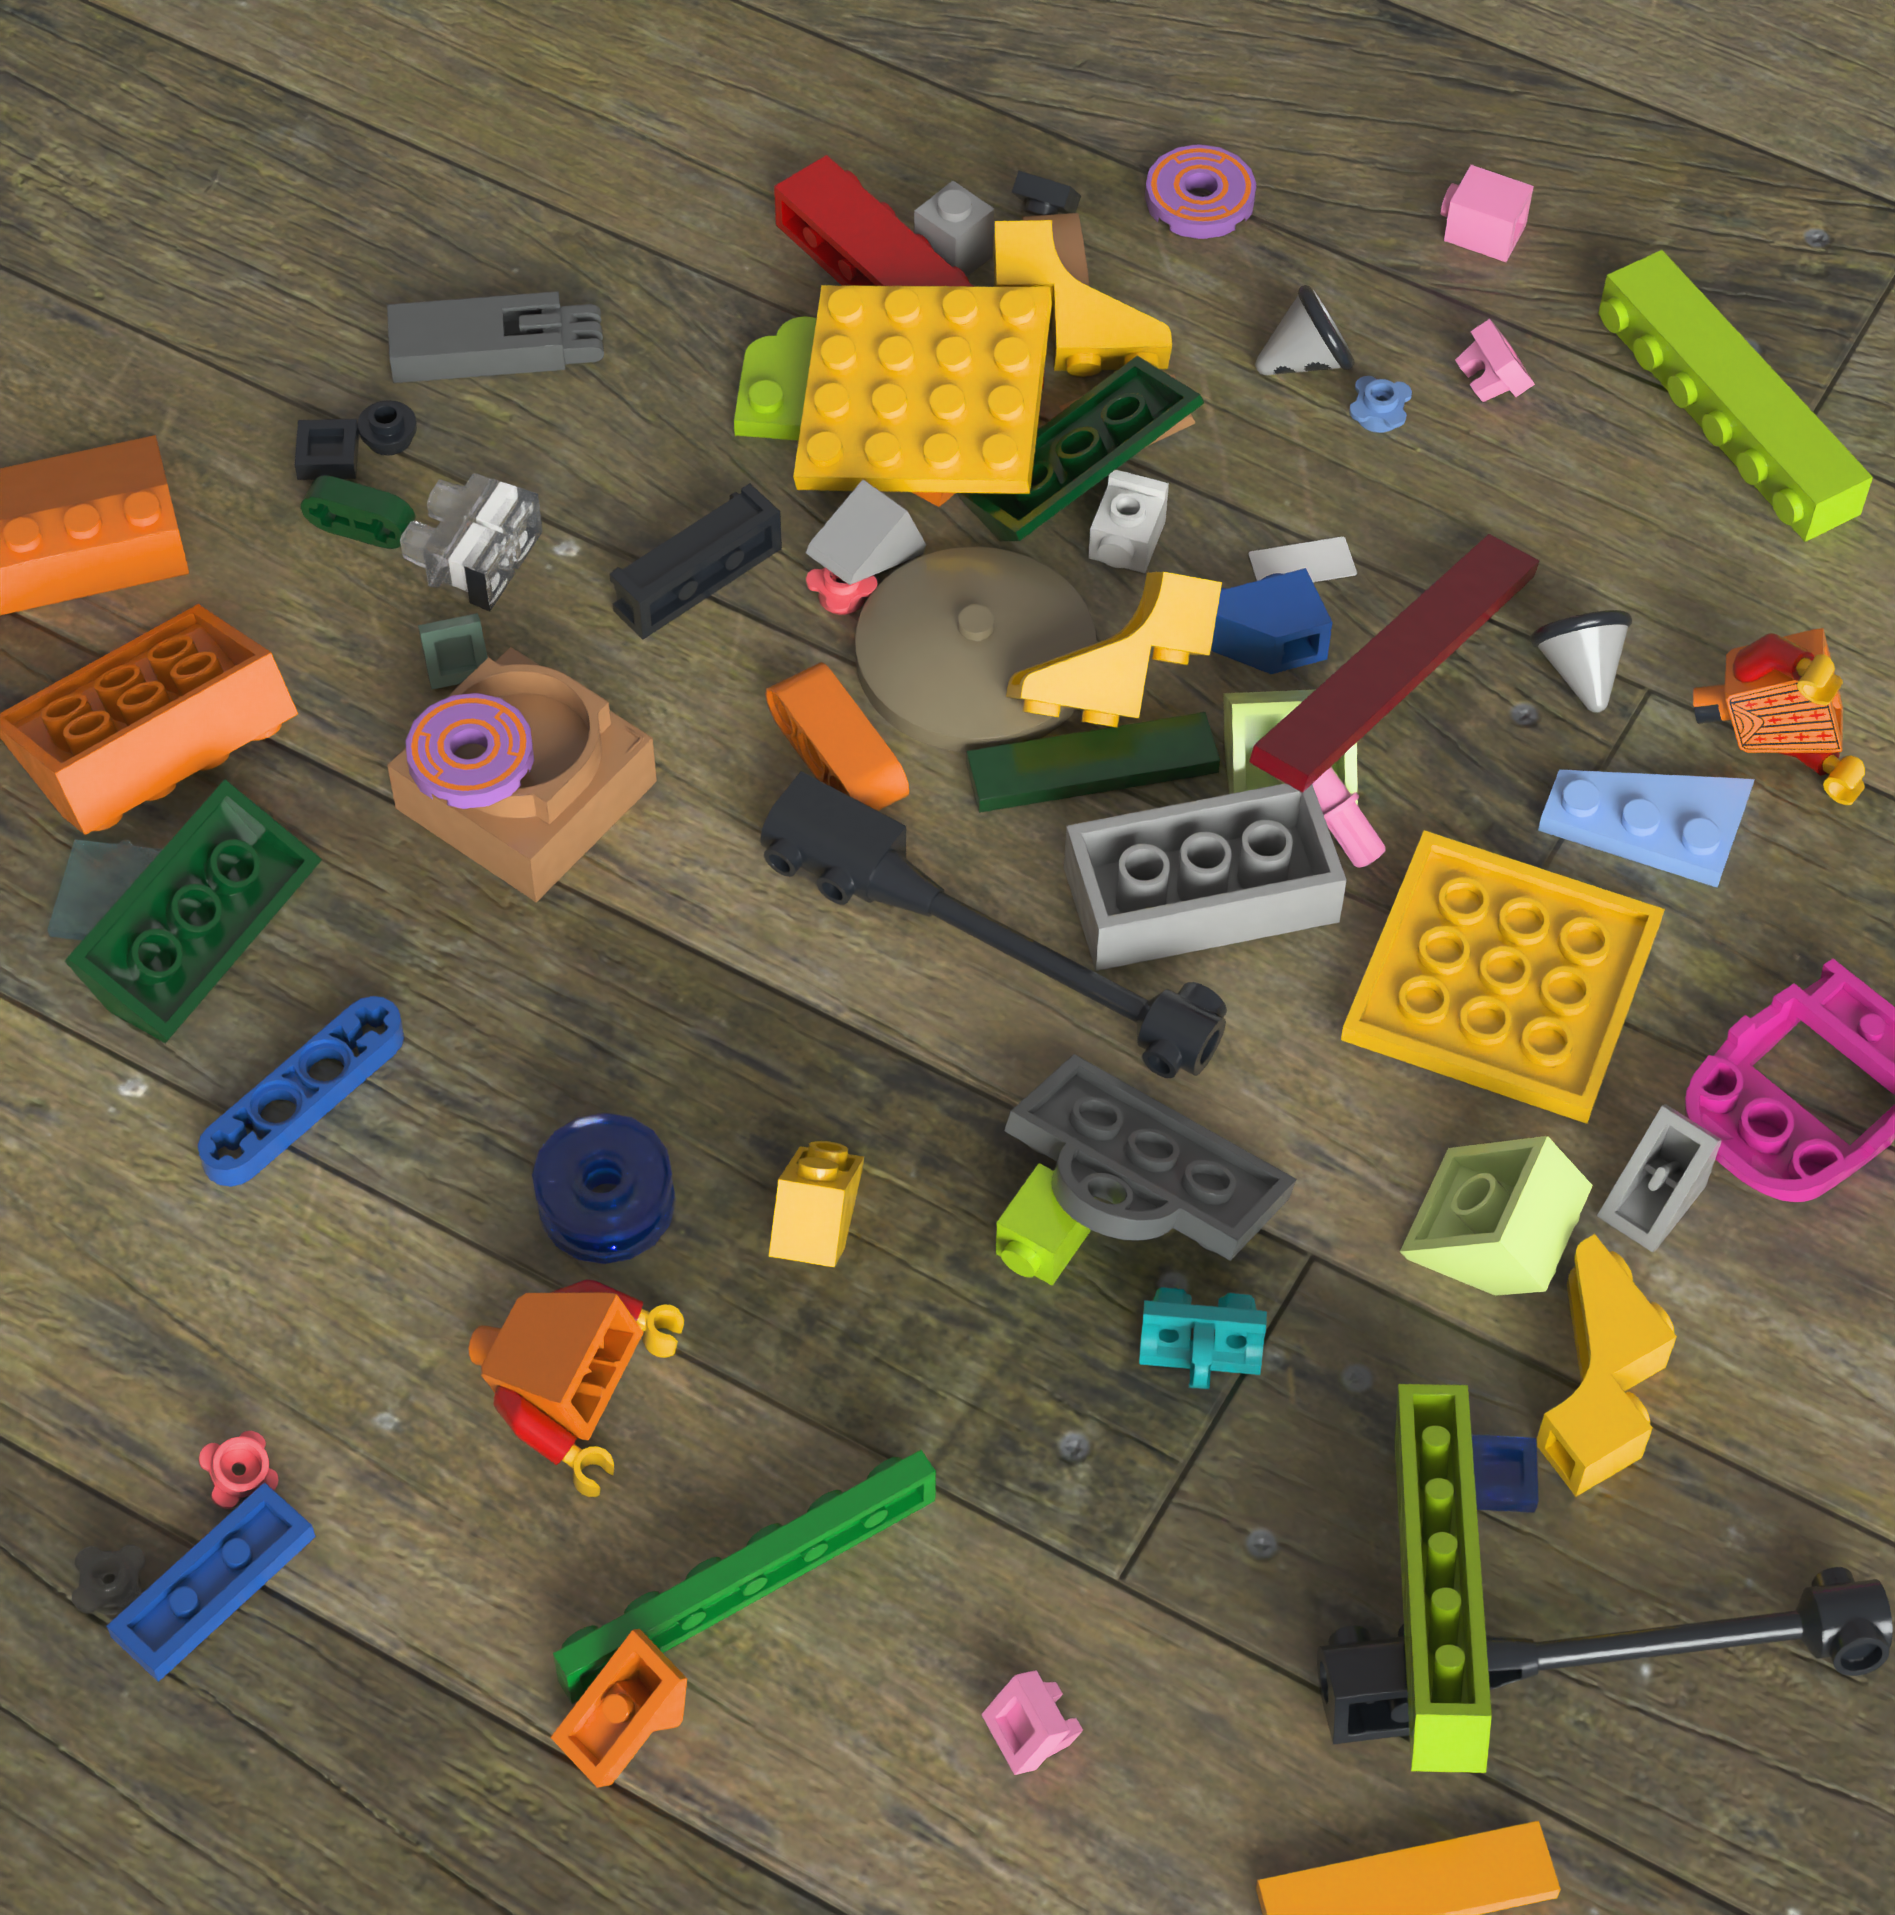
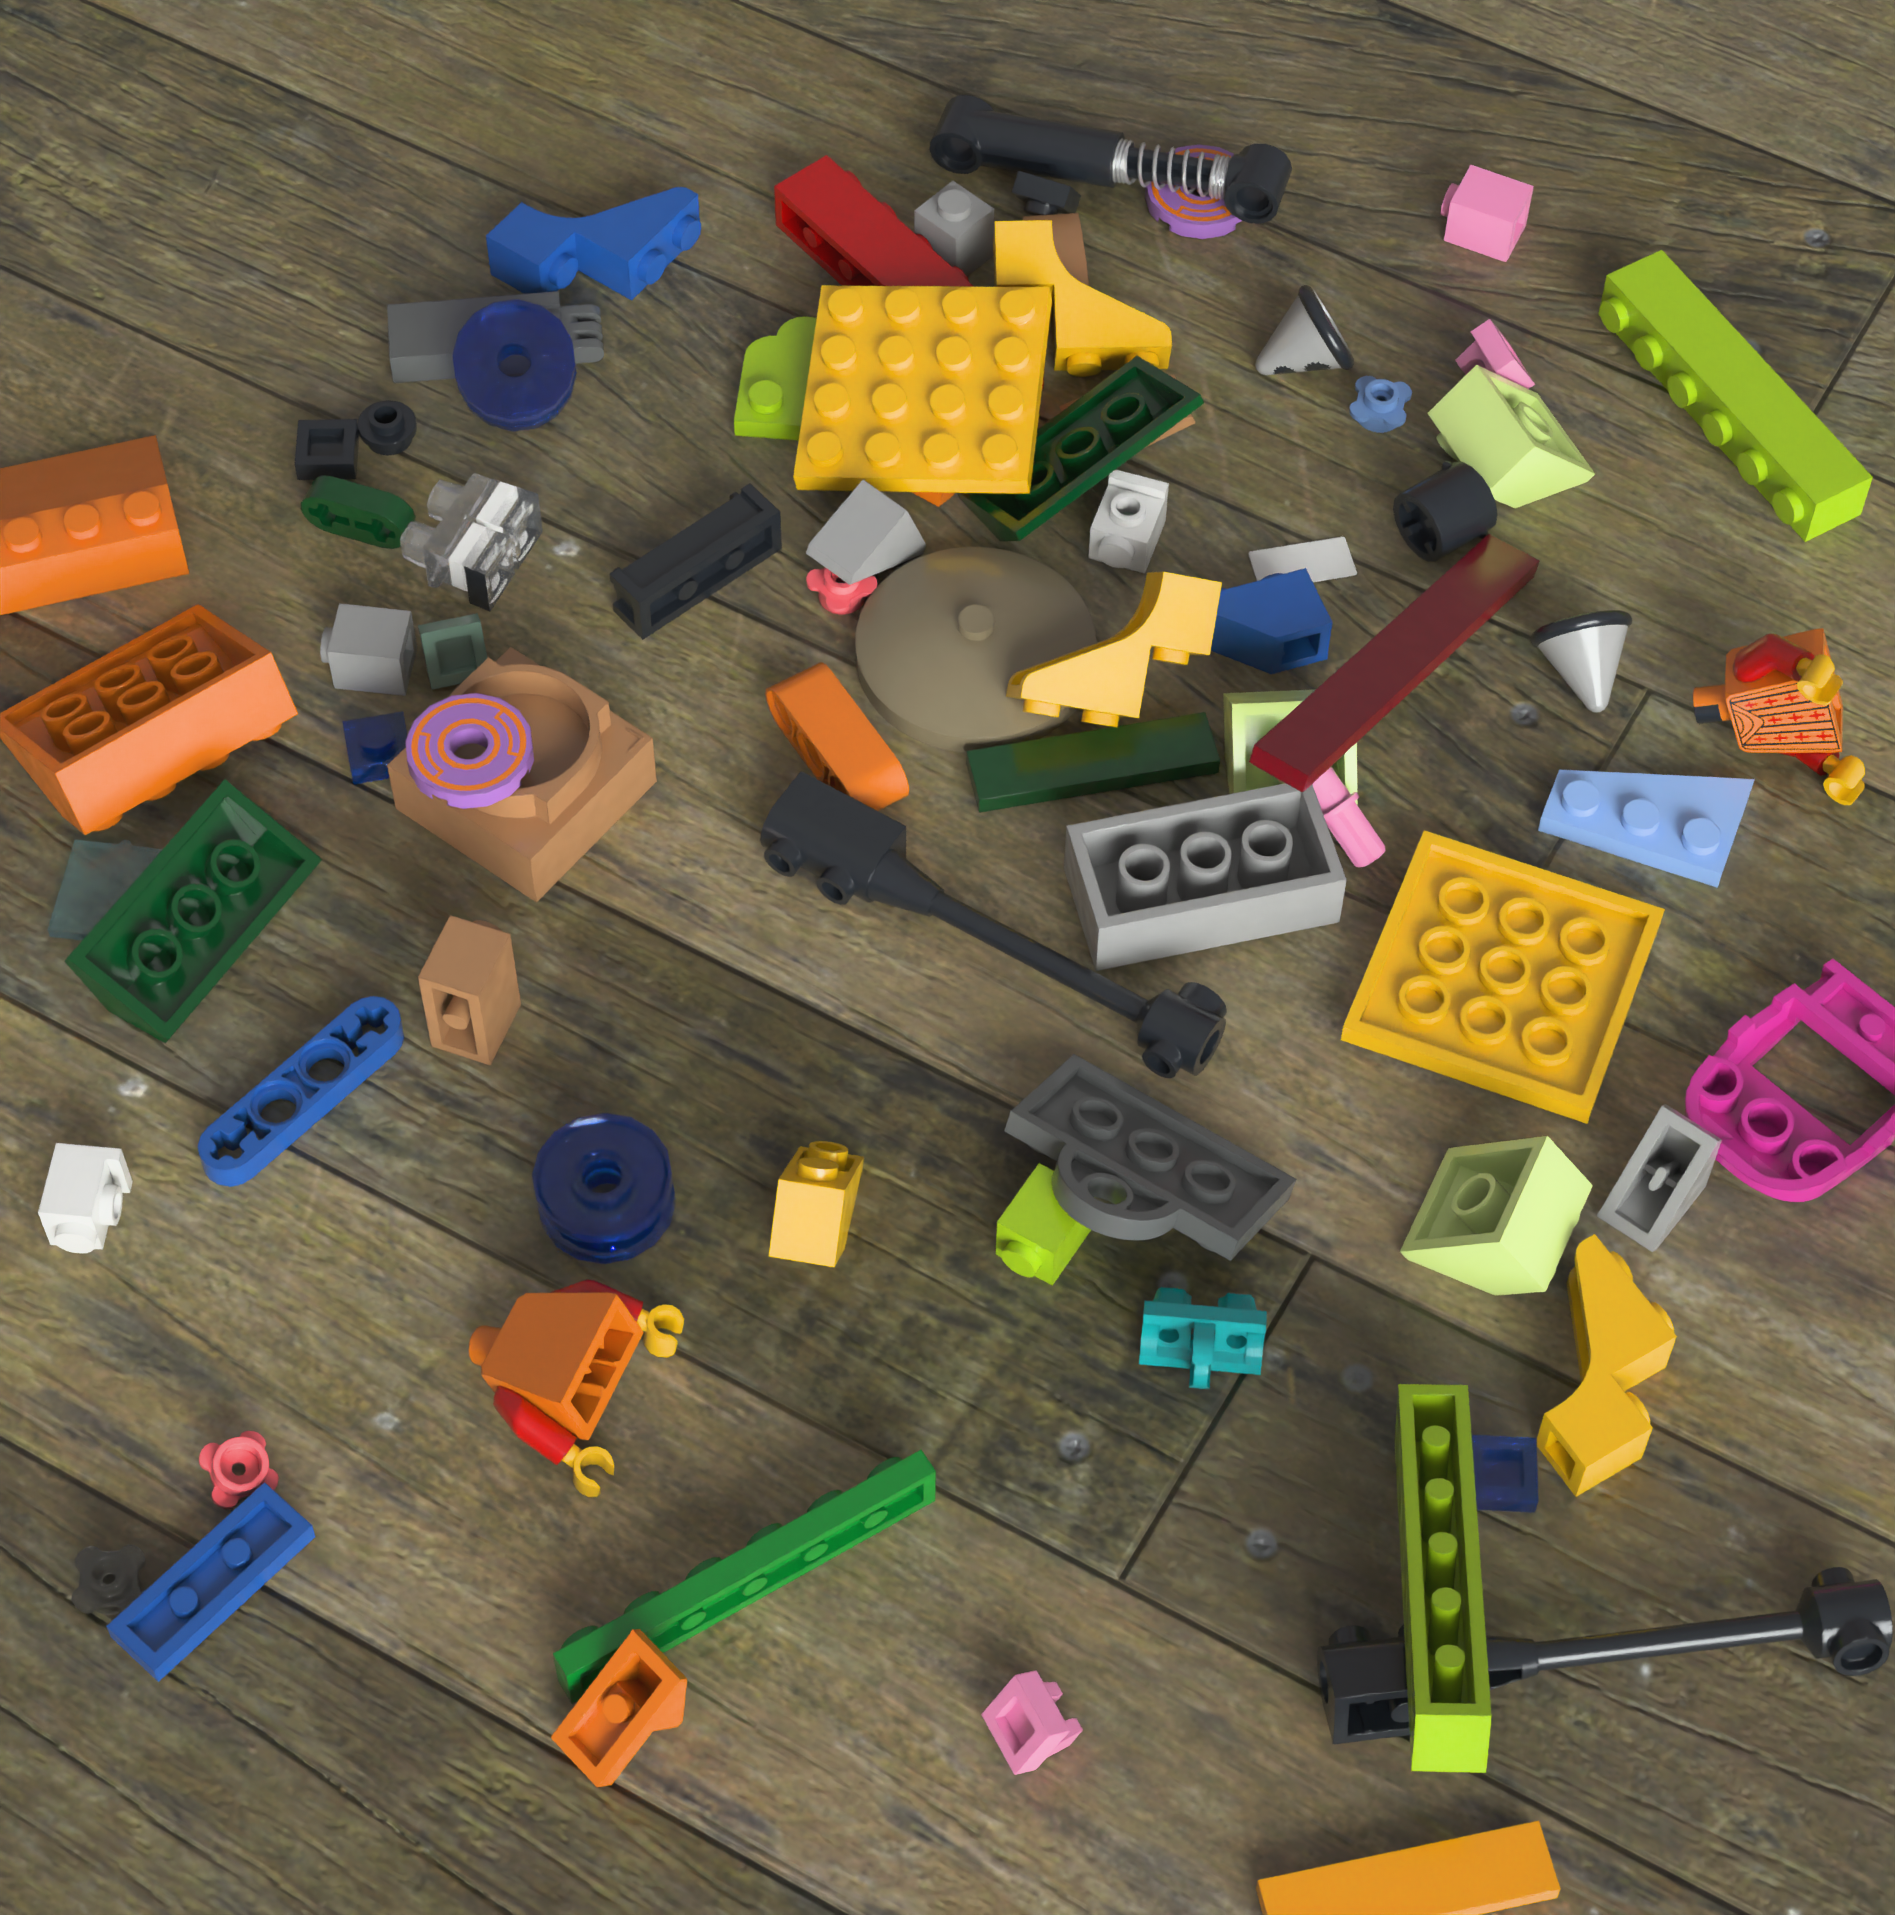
none -> white brick [38,1143,133,1253]
none -> light grey brick [320,603,417,696]
none -> clear blue plate [342,711,408,785]
none -> medium nougat brick [418,915,521,1065]
none -> clear blue wheel [452,299,577,432]
none -> blue arch [486,187,701,301]
none -> black piece [929,95,1292,224]
none -> black piece [1393,461,1498,562]
none -> yellowish green slope [1427,365,1595,509]

